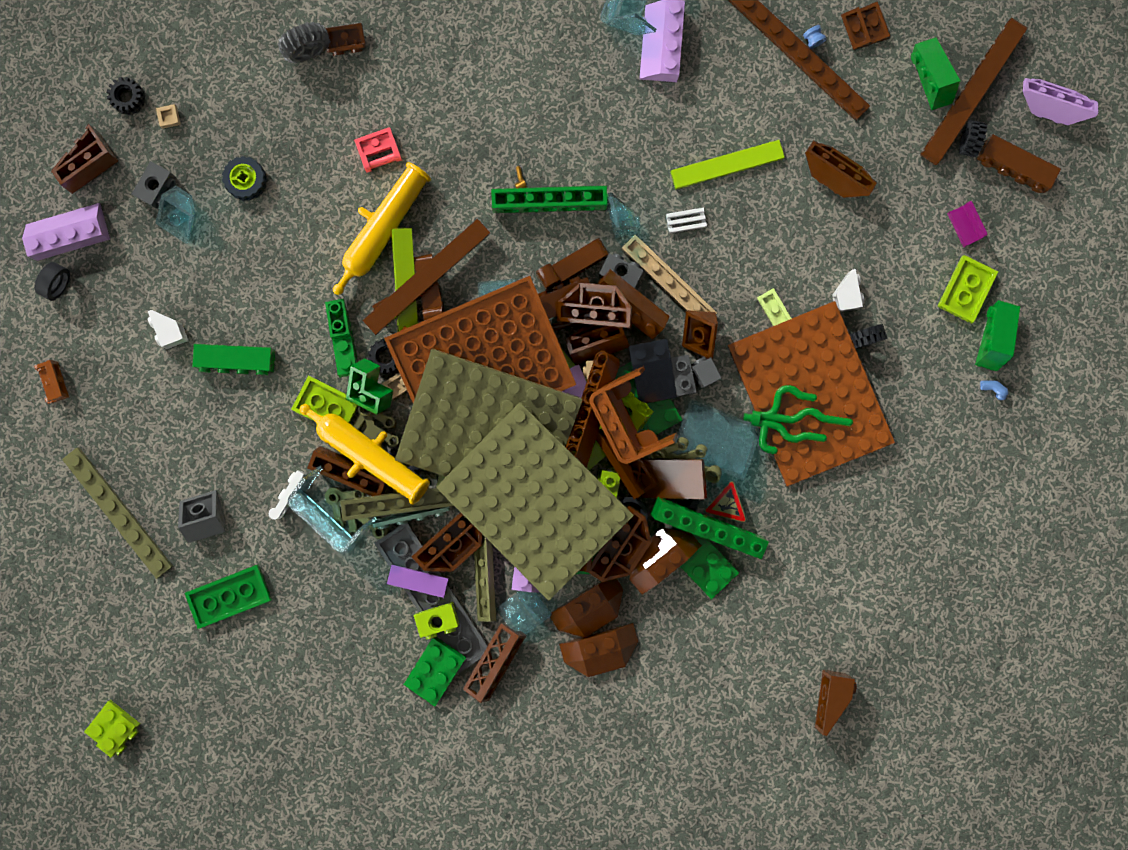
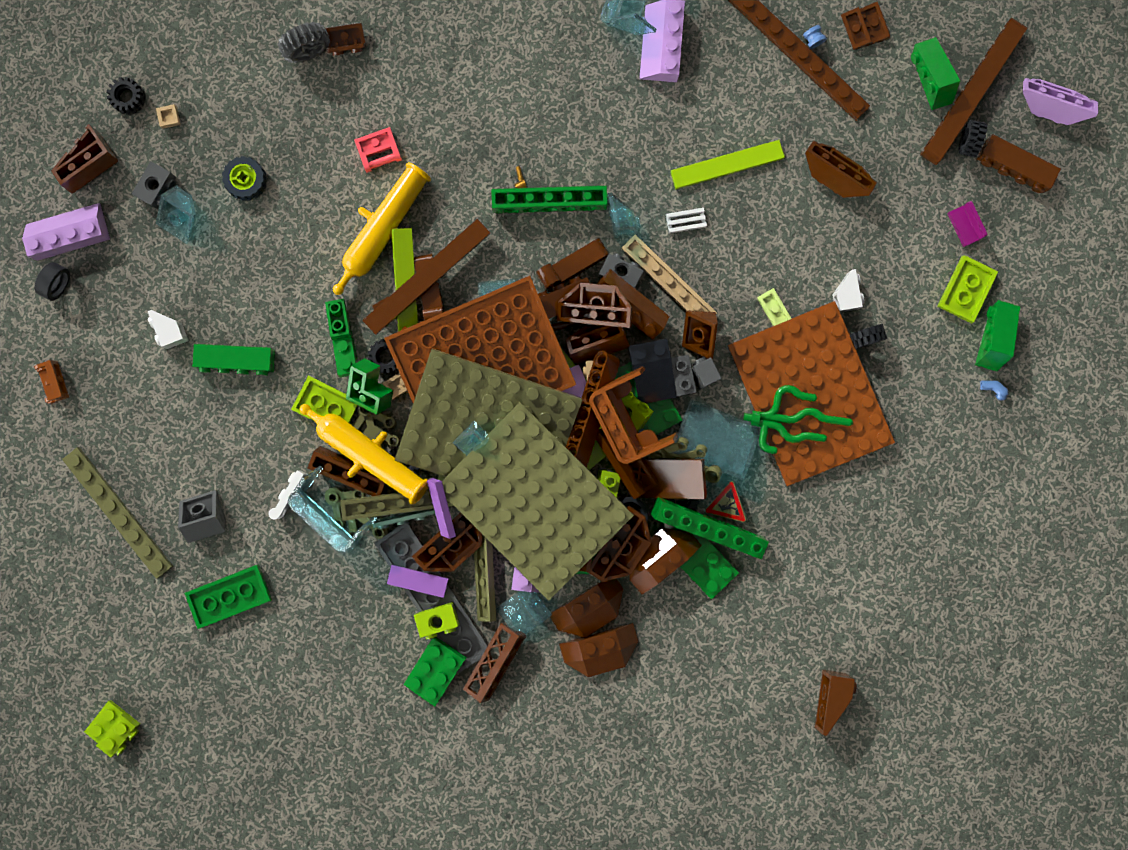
none -> medium lavender tile [427,478,456,539]
none -> clear light blue slope [453,421,489,456]

